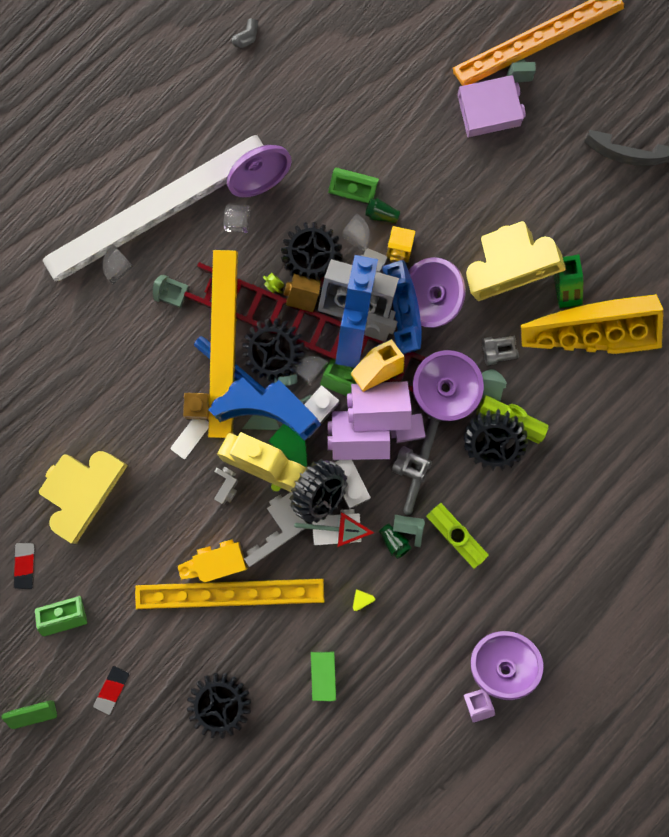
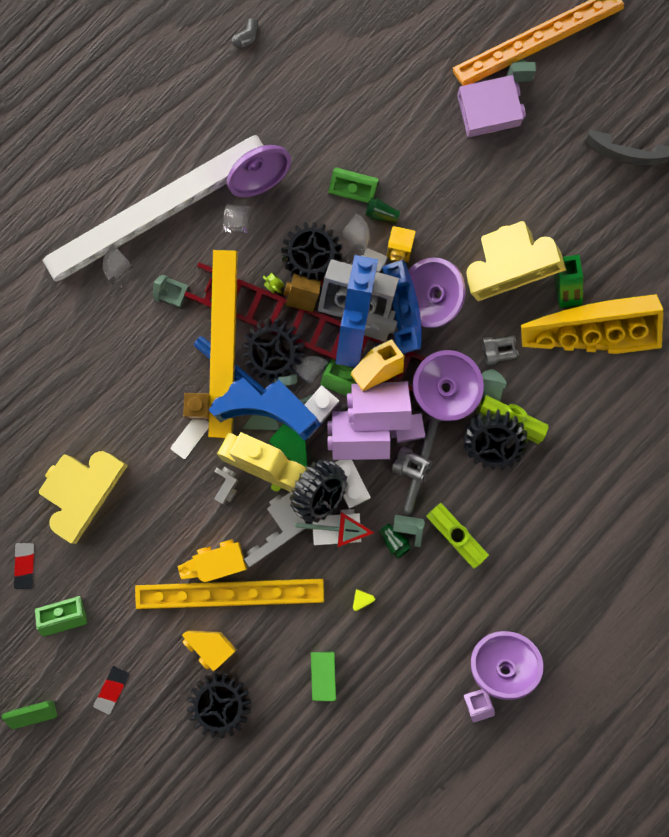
none -> yellow slope [182,631,237,671]

